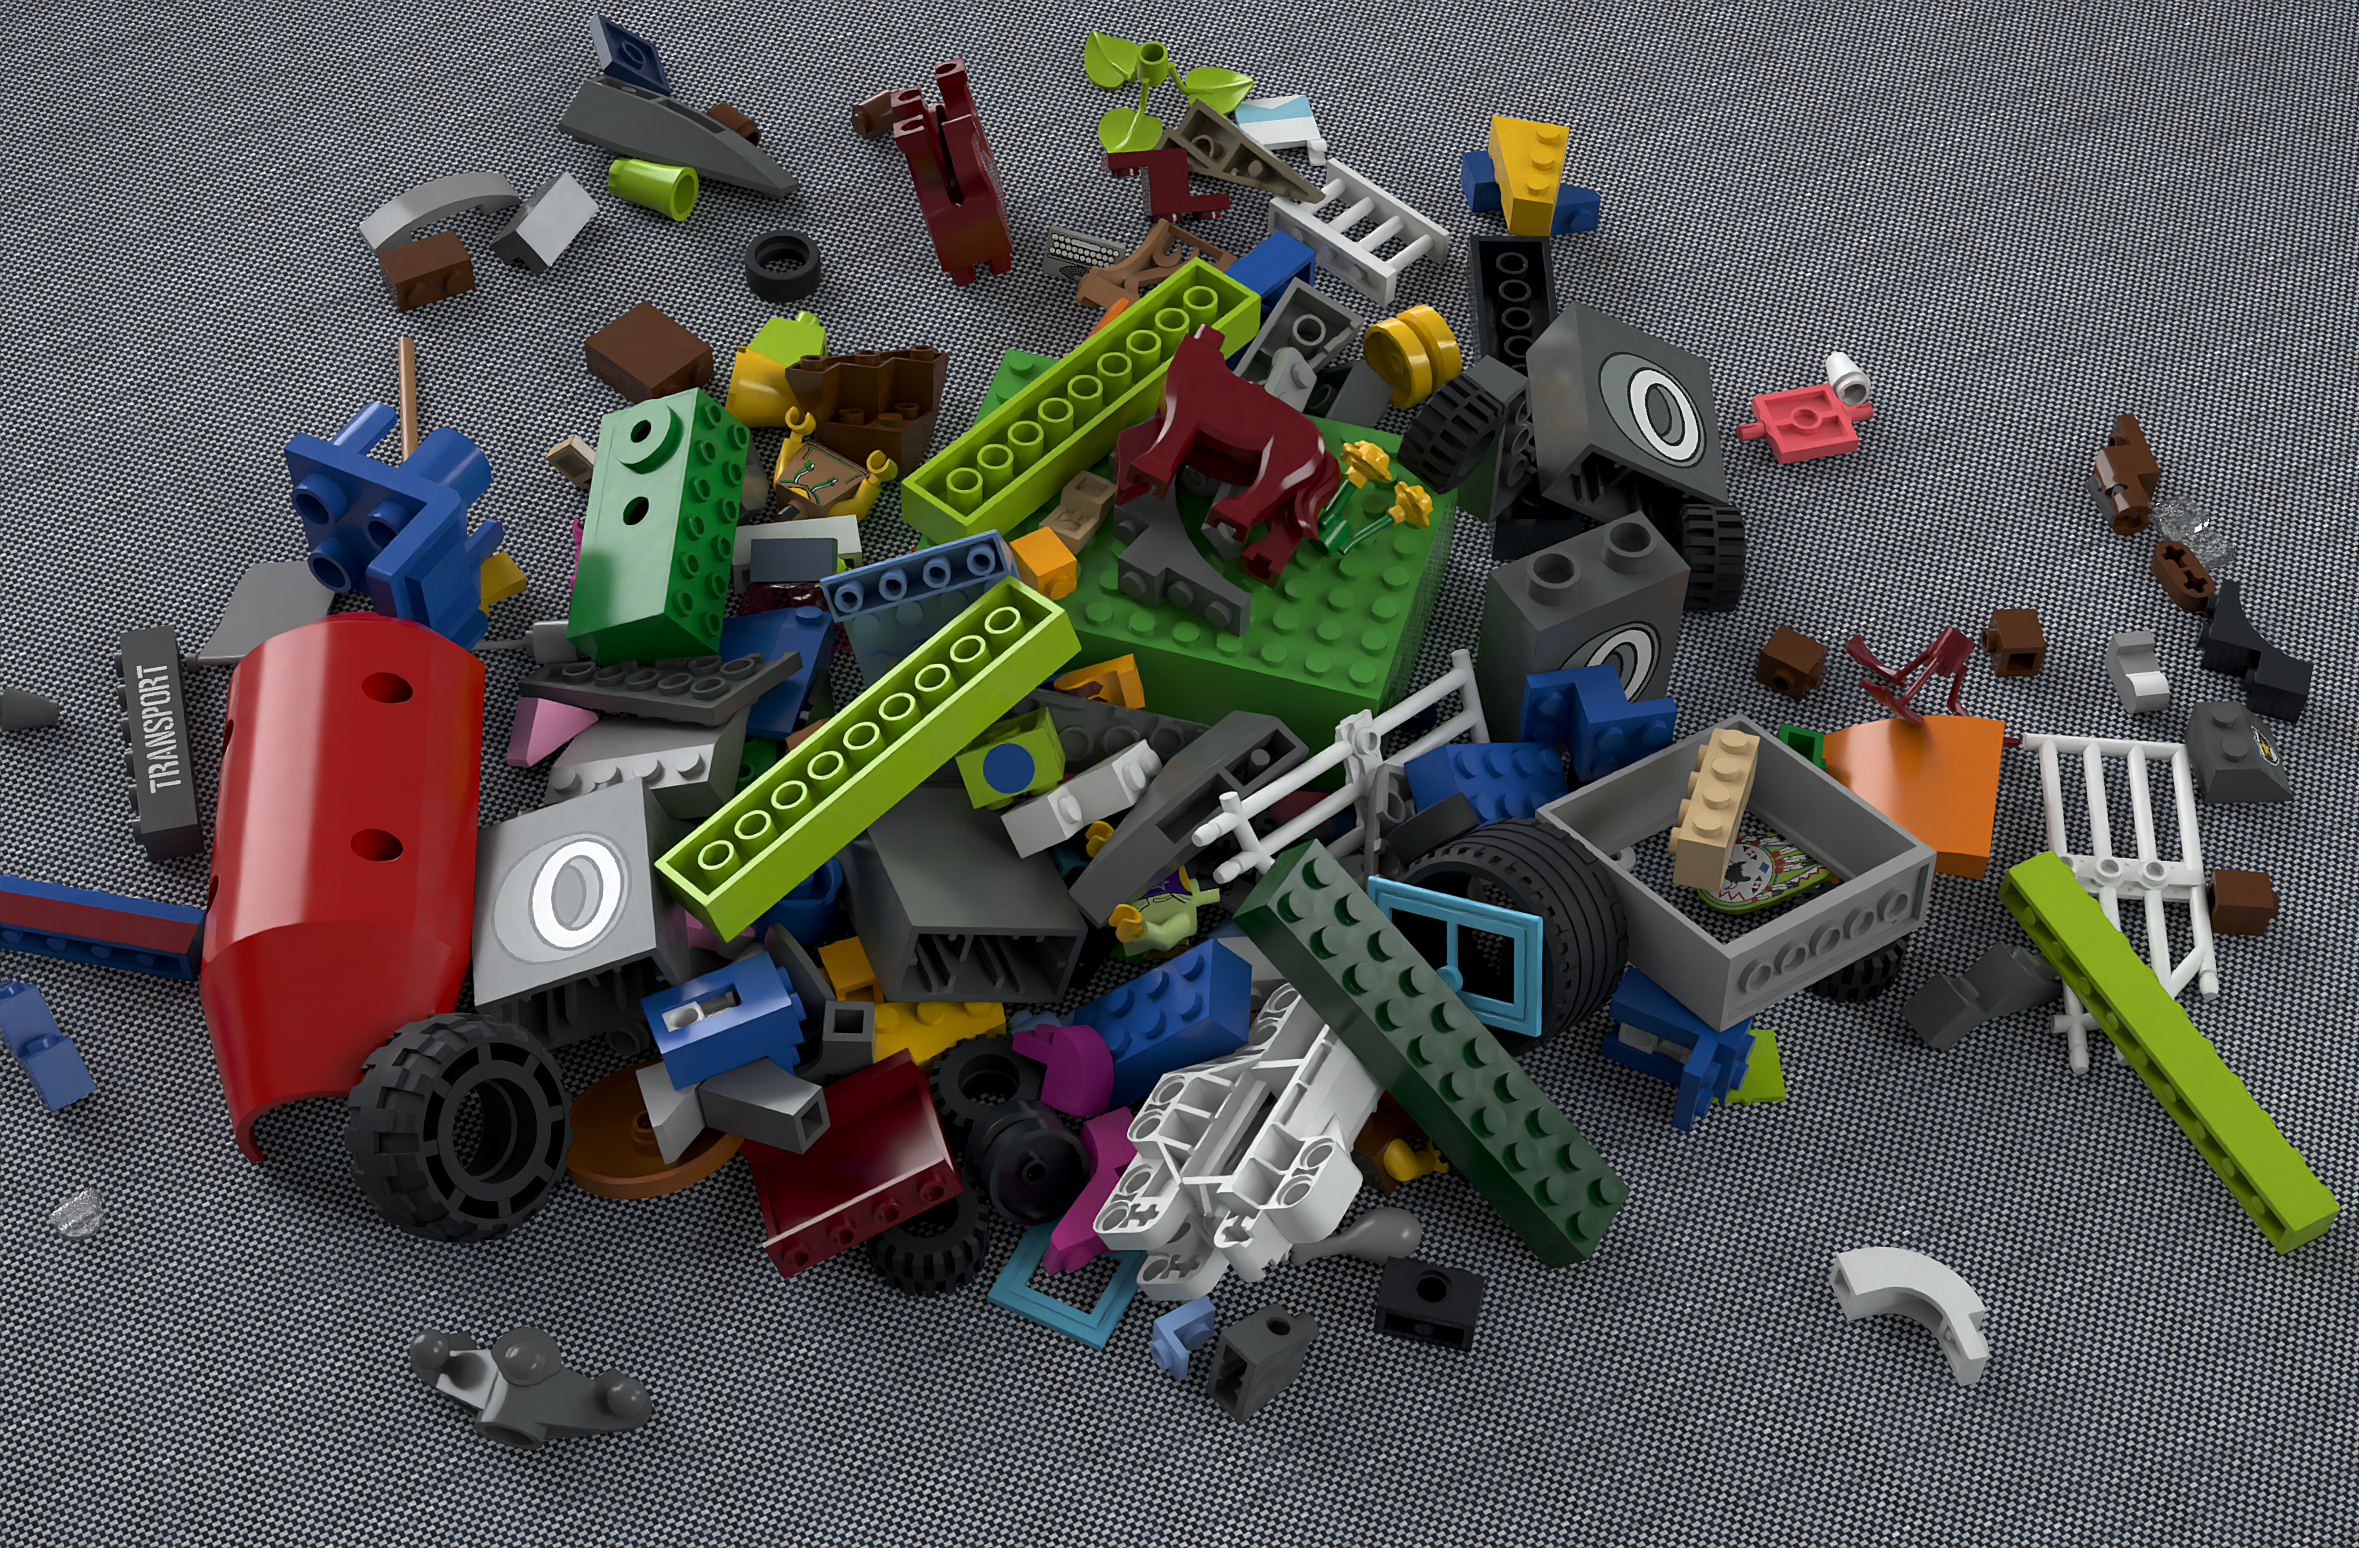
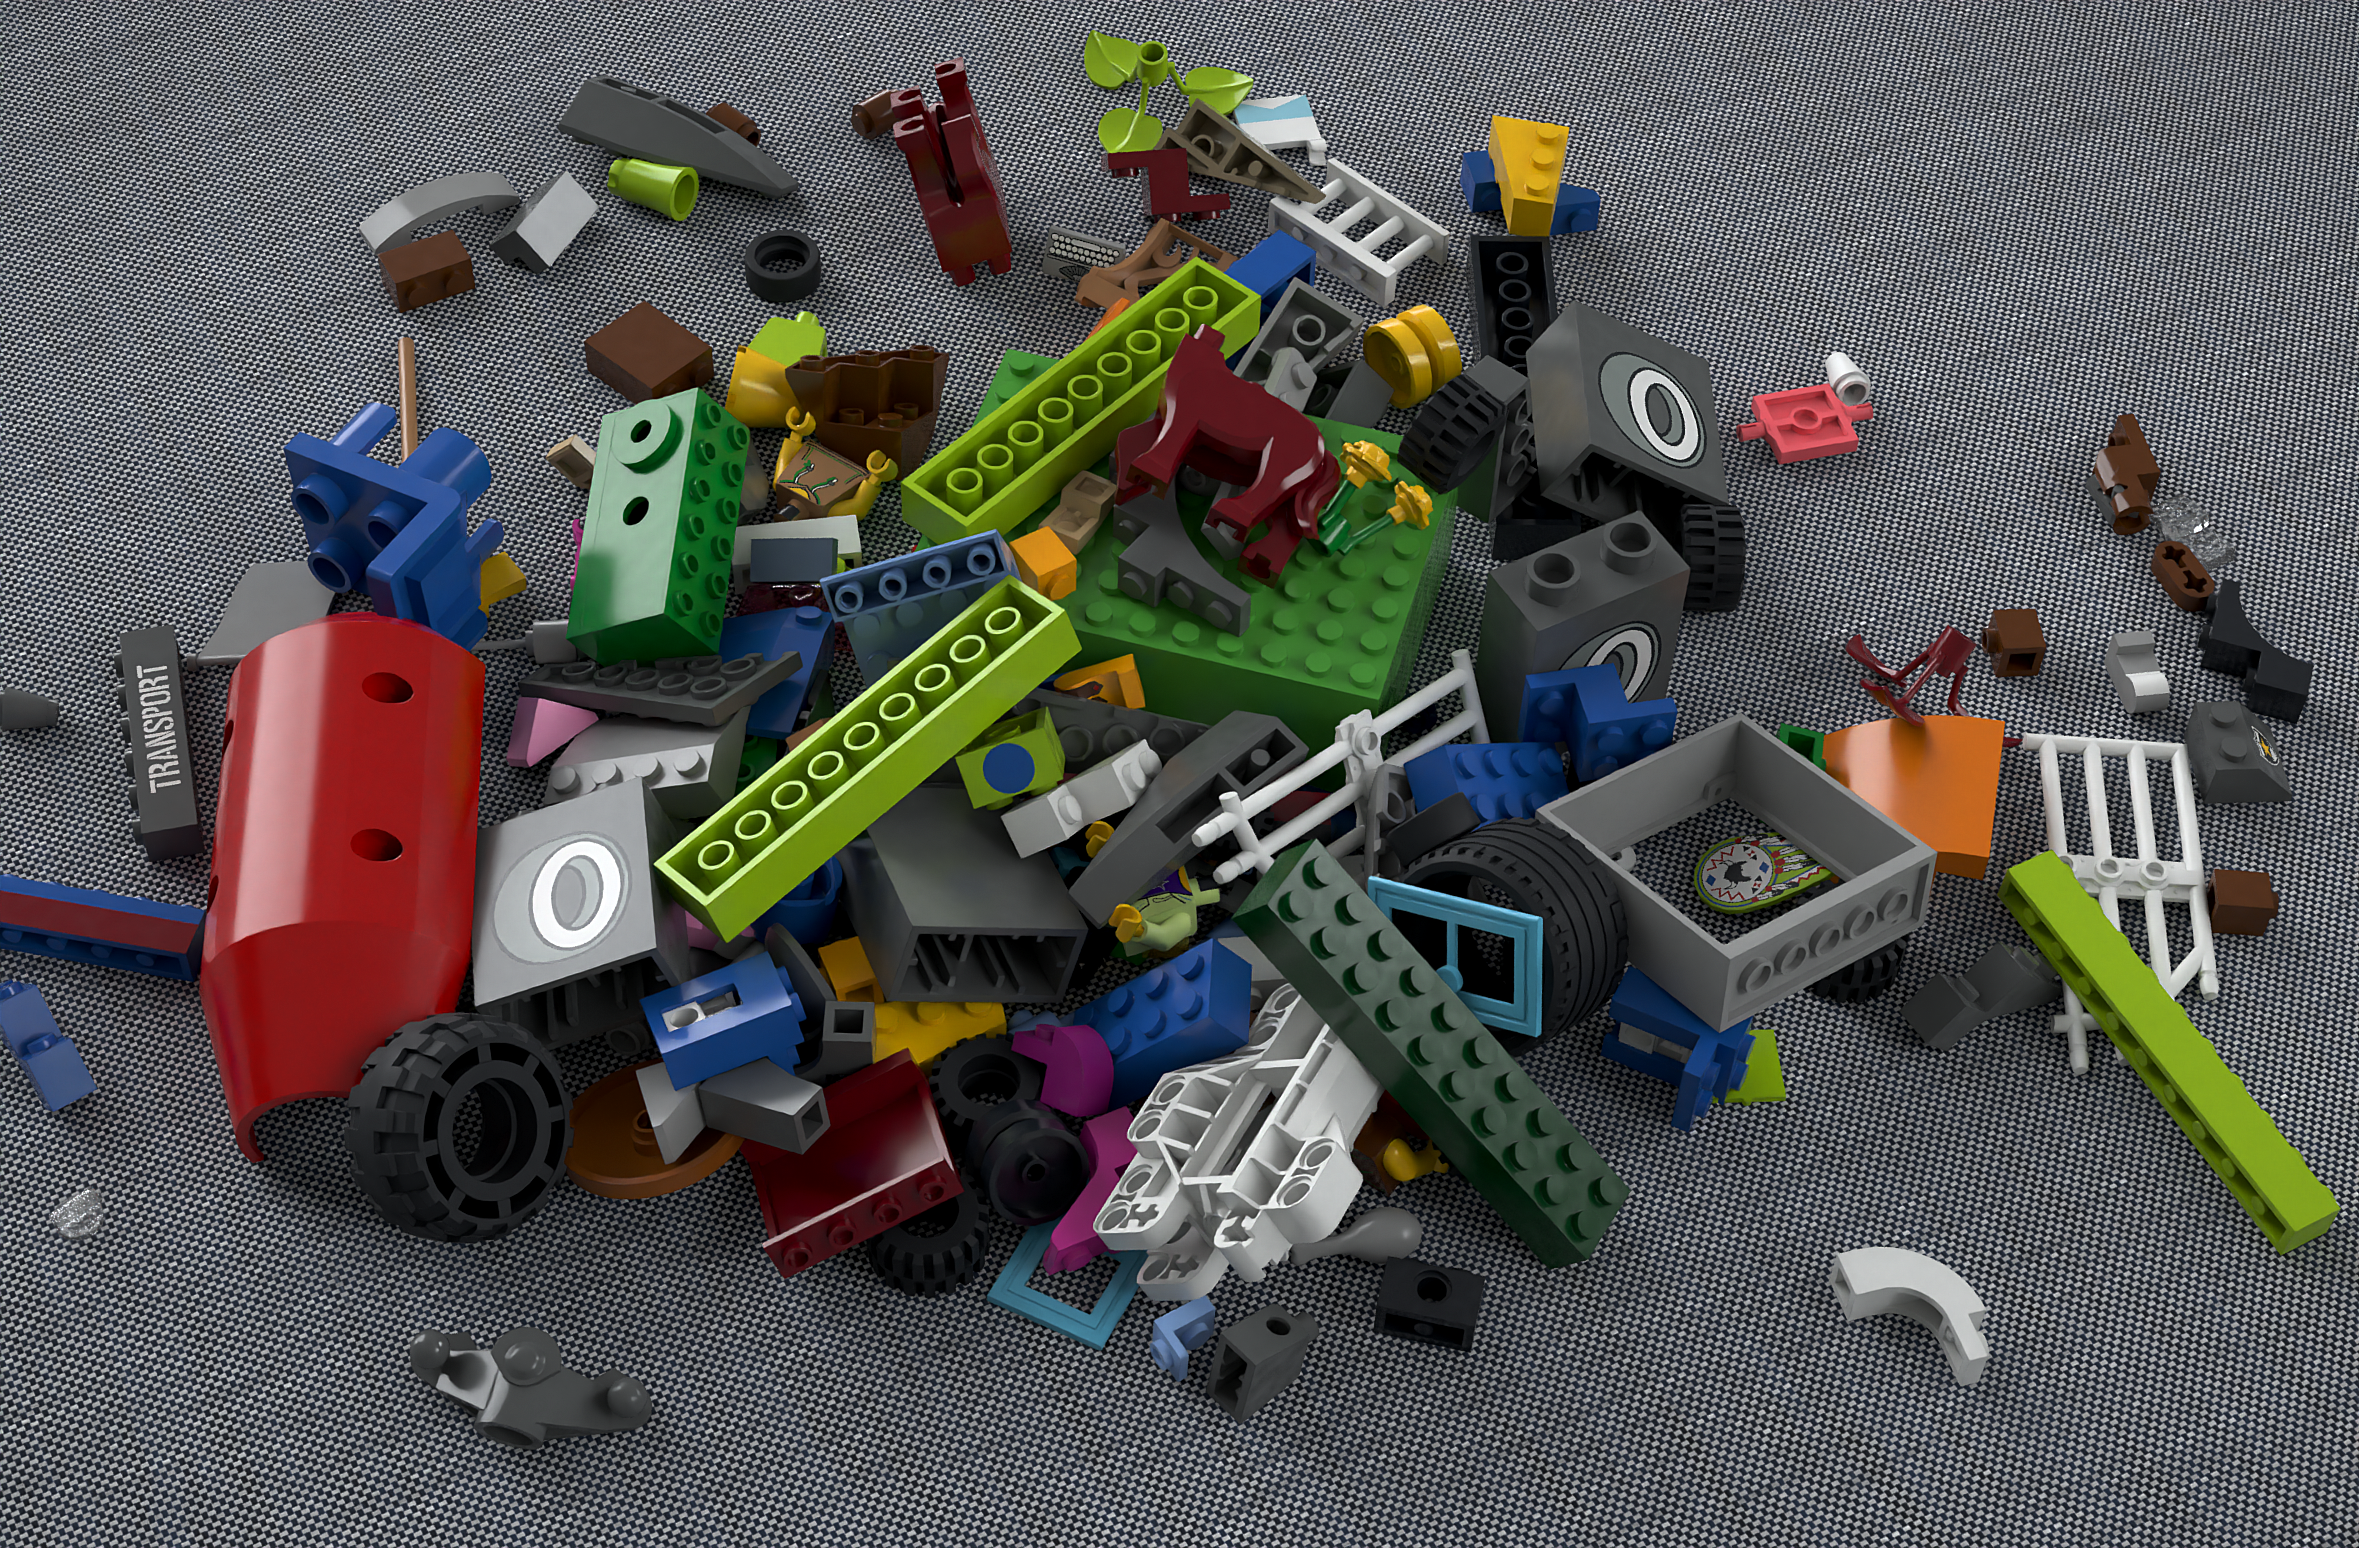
dark blue plate [588,13,671,97] -> none
tan brick [1668,728,1760,893] -> none
reddish brown brick [1755,625,1828,702] -> none

